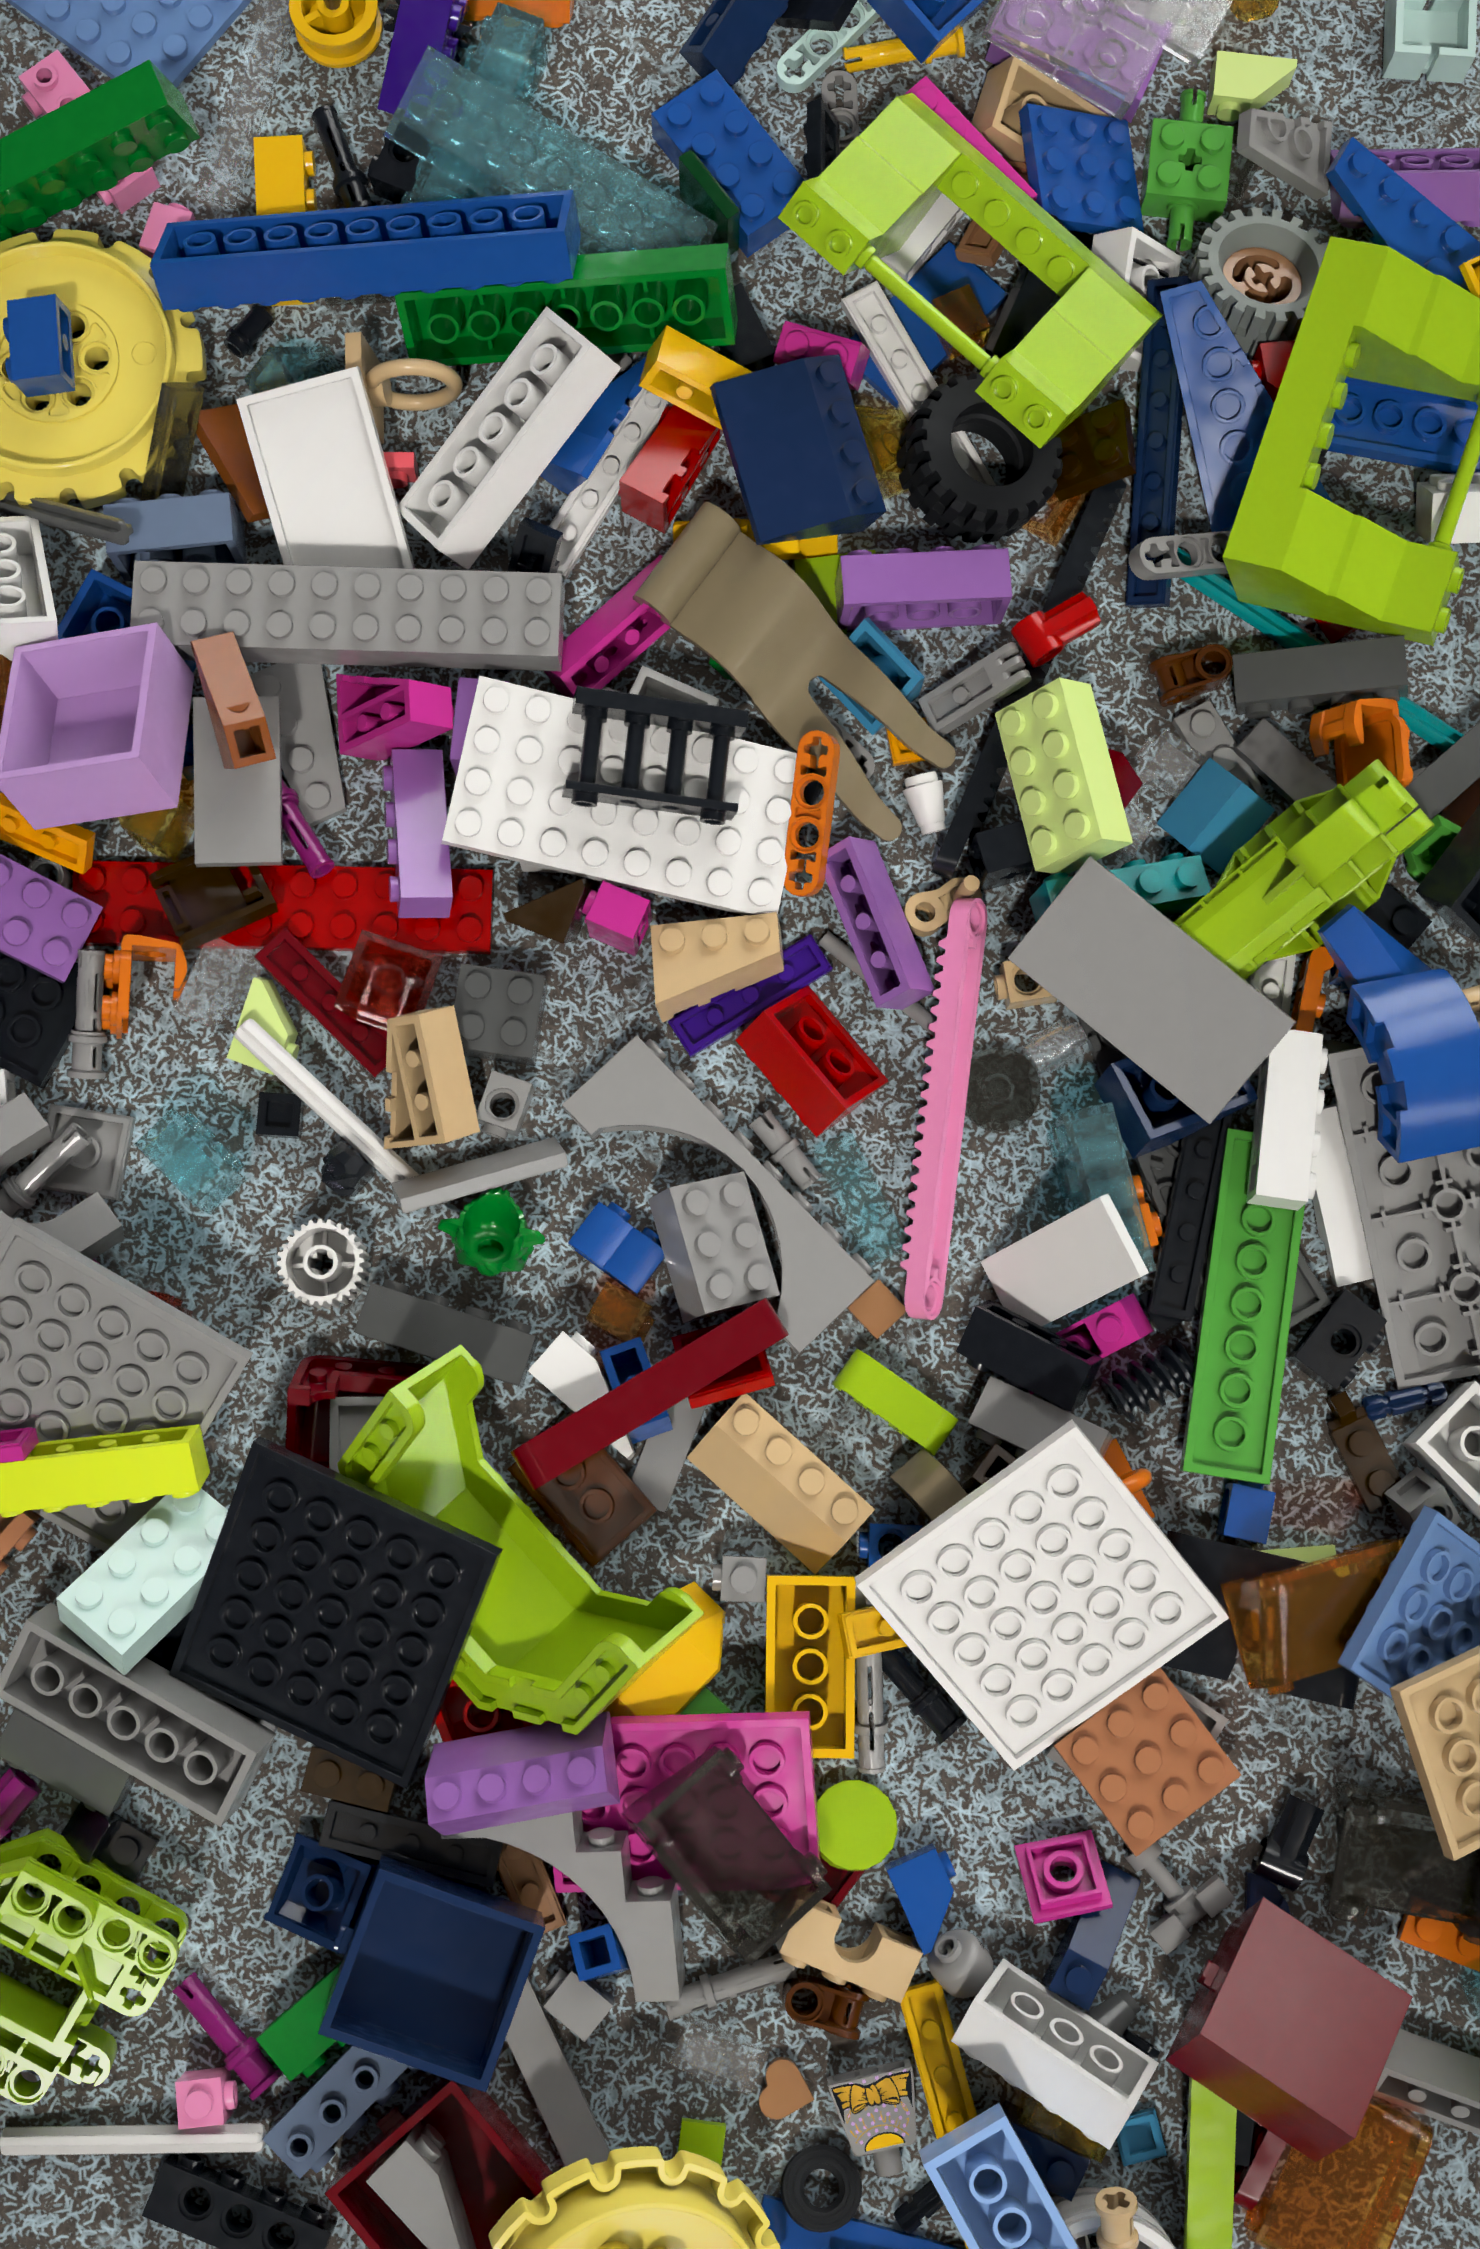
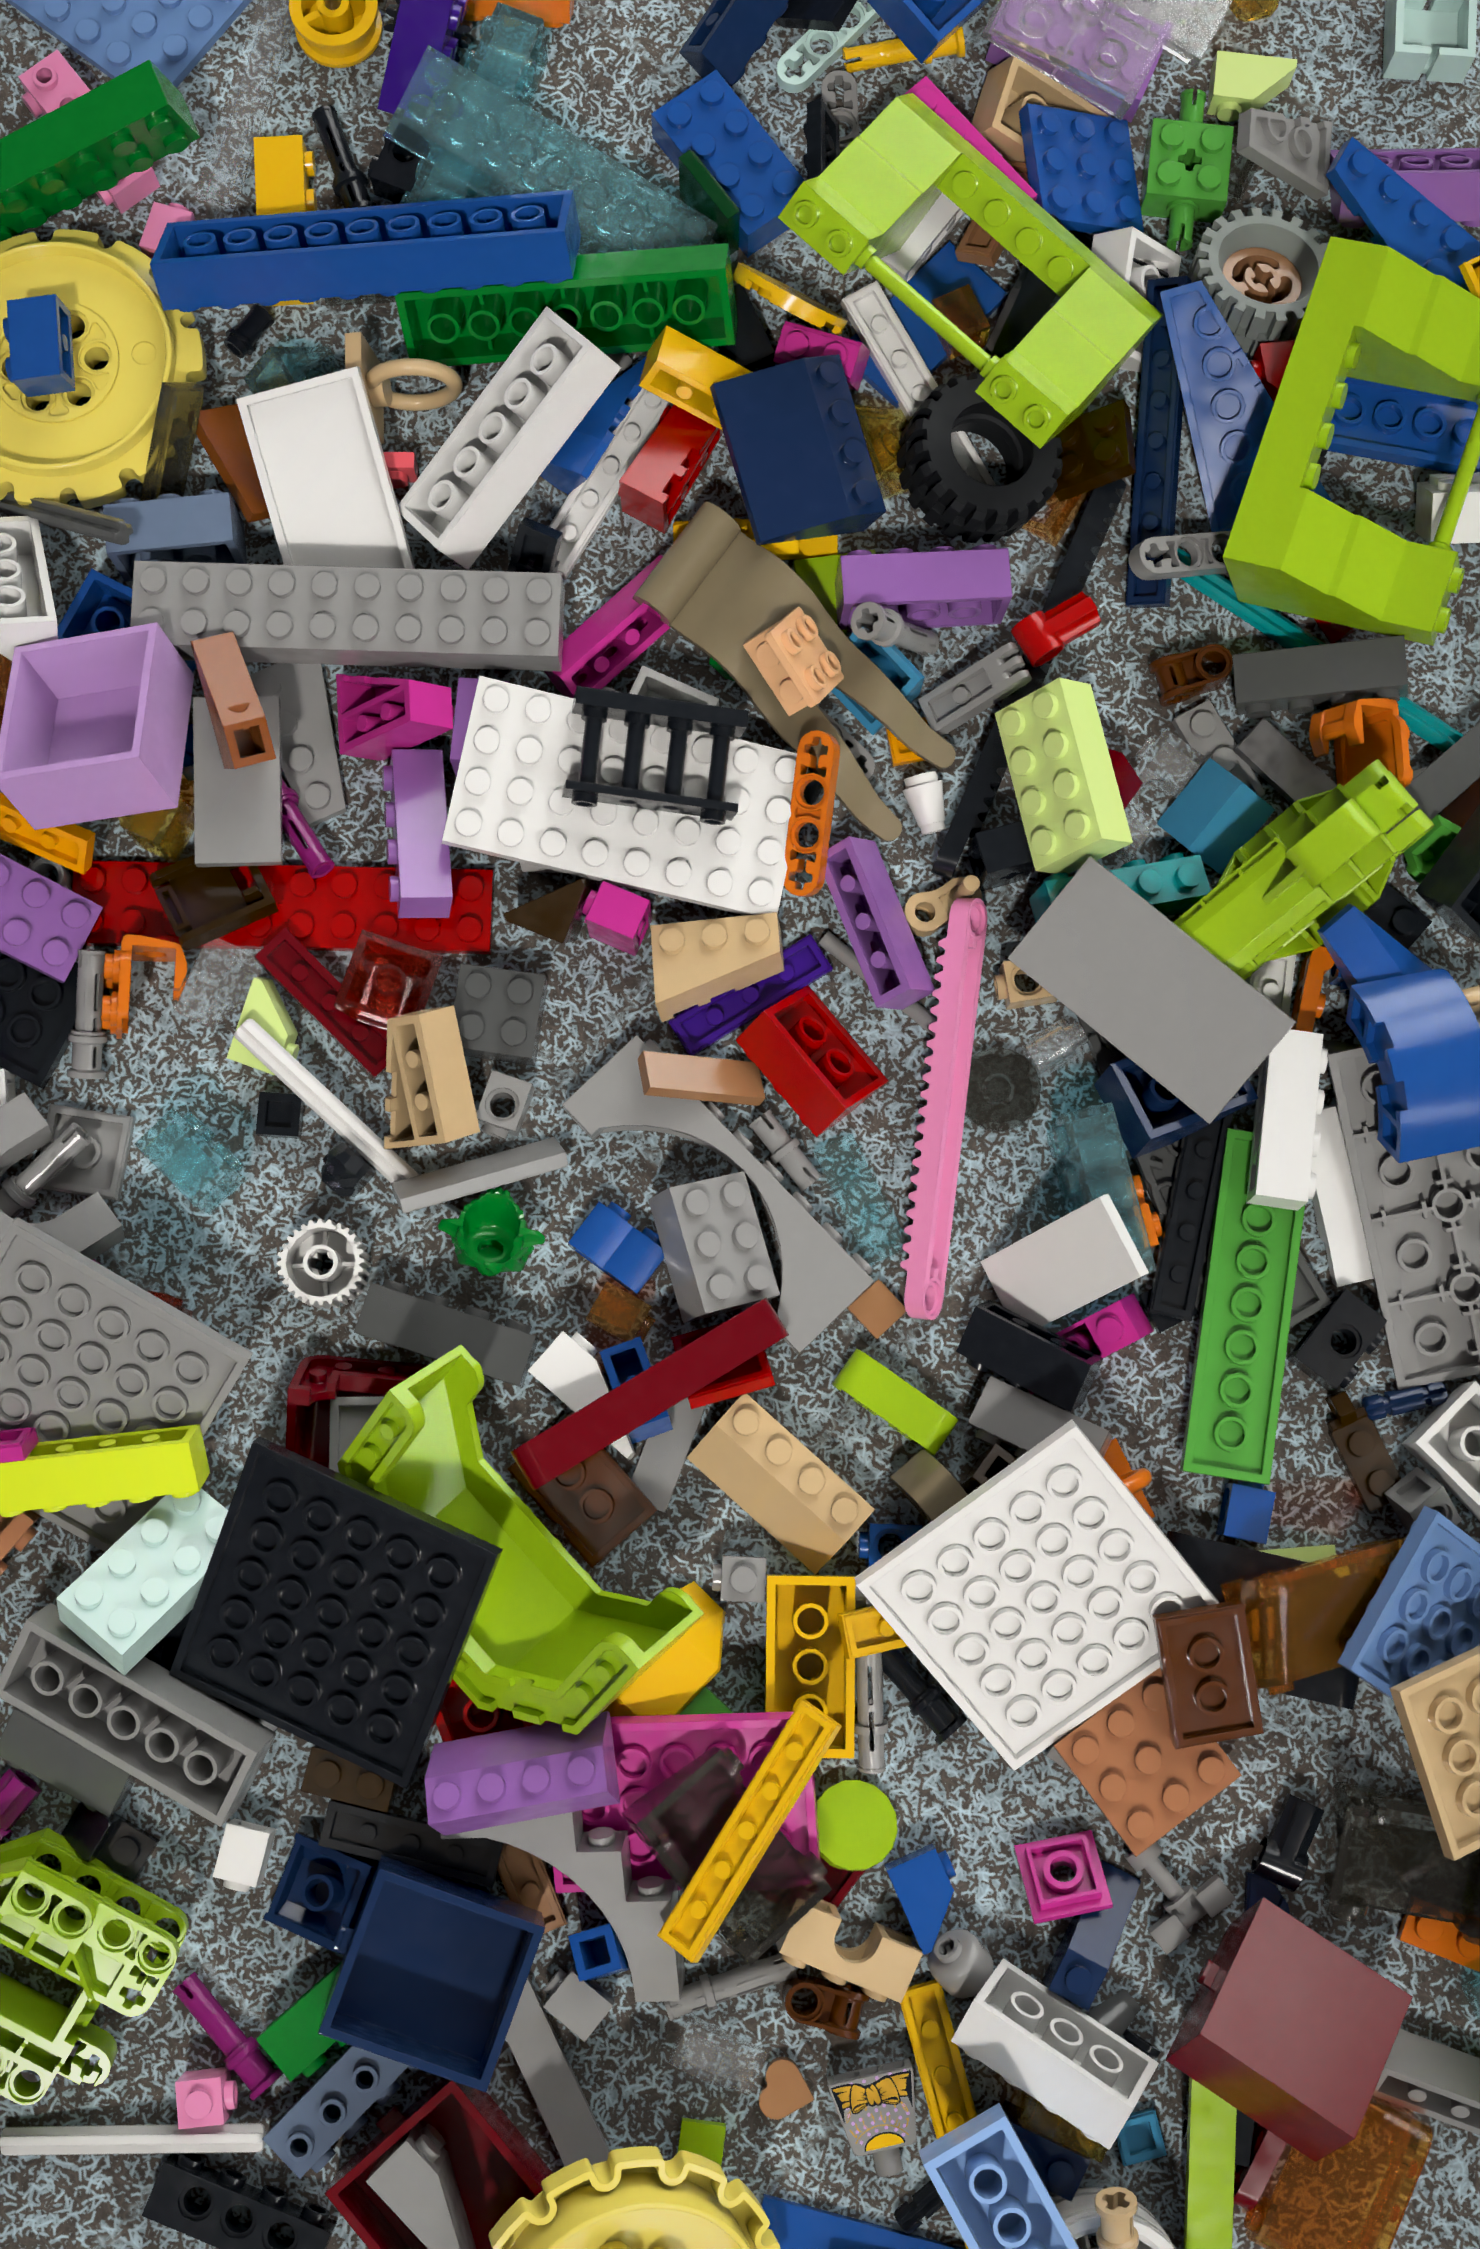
black tyre [780,2144,862,2233] -> none
black piece [1099,1338,1194,1423] -> none
none -> white brick [213,1818,277,1892]
none -> medium nougat tile [638,1051,765,1106]
none -> yellow tile [657,1700,842,1963]
none -> yellow tile [732,262,848,335]
none -> light nougat bracket [743,607,844,717]
none -> light grey pin [851,601,939,657]
none -> reddish brown tile [1153,1600,1264,1749]

